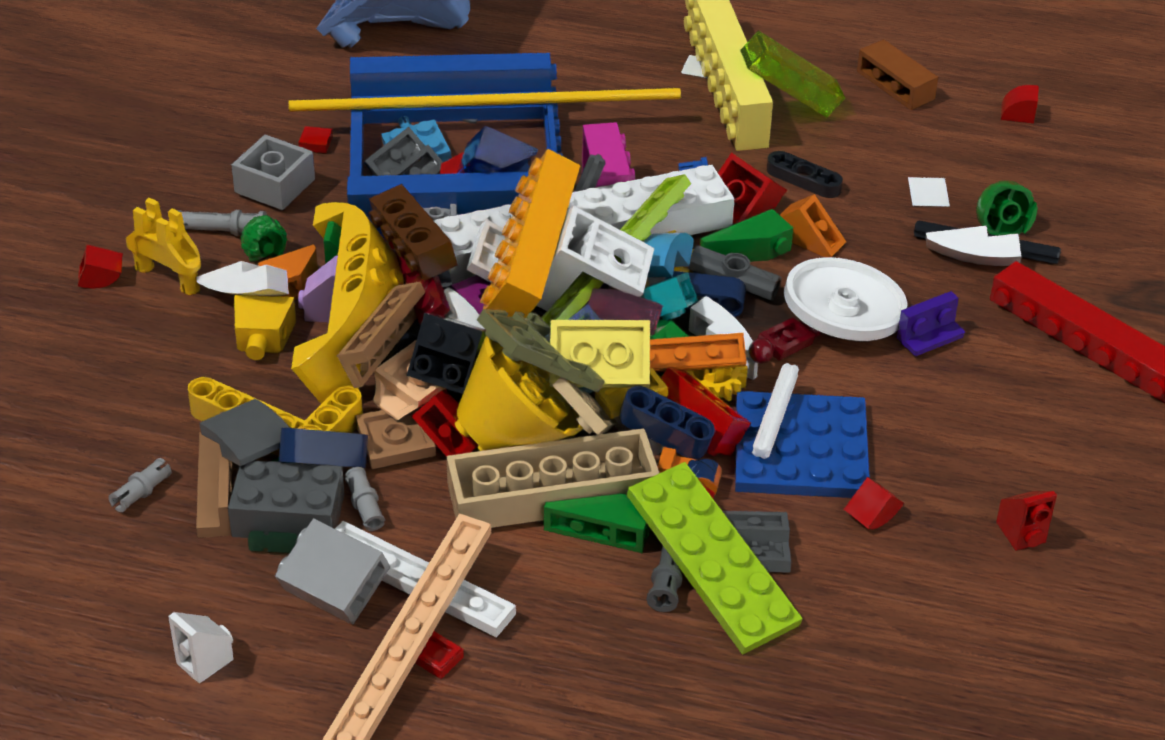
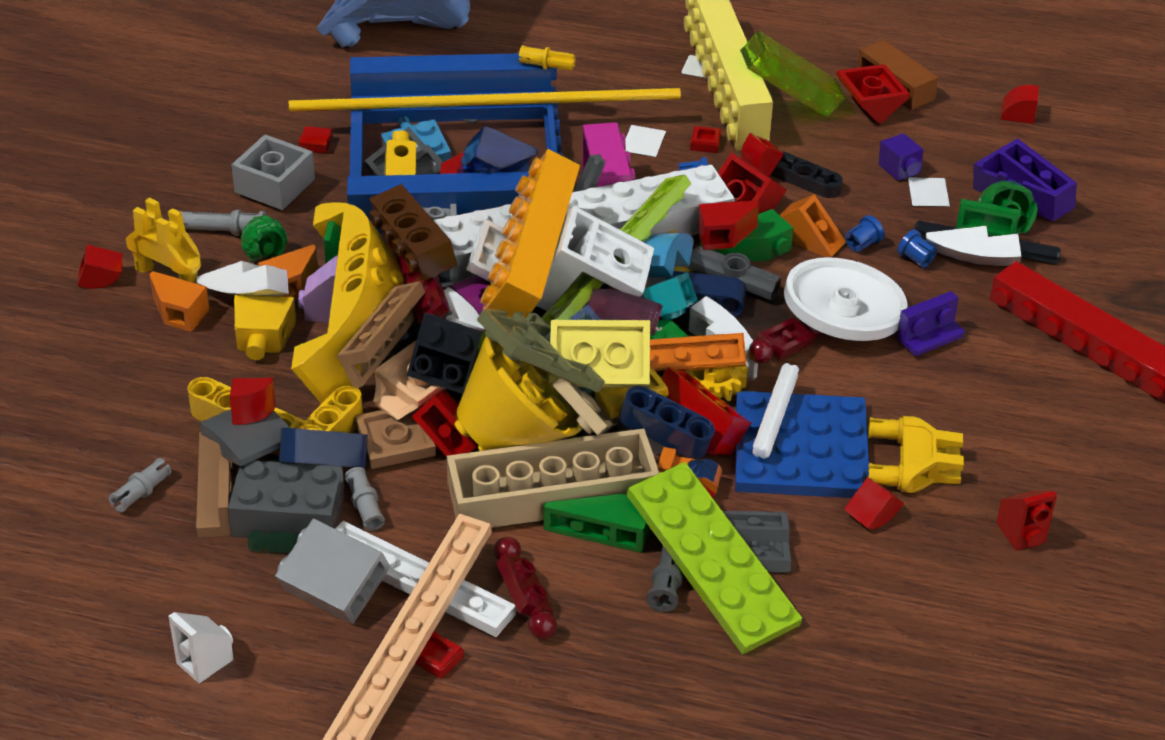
none -> orange slope [149,271,210,332]
none -> red brick [230,377,276,425]
none -> yellow torso [384,130,416,175]
none -> dark red plate [494,536,557,640]
none -> yellow axle [519,45,575,70]
none -> white sticker [625,125,666,157]
none -> red tile [690,126,722,154]
none -> red slope [697,200,759,250]
none -> red brick [741,133,784,177]
none -> red slope [836,64,910,125]
none -> blue bush [845,215,885,252]
none -> yellow connector [868,415,964,493]
none -> dark purple brick [878,133,924,181]
none -> blue bush [897,229,937,268]
none -> green tile [955,198,1021,236]
none -> dark purple wedge [973,138,1077,221]

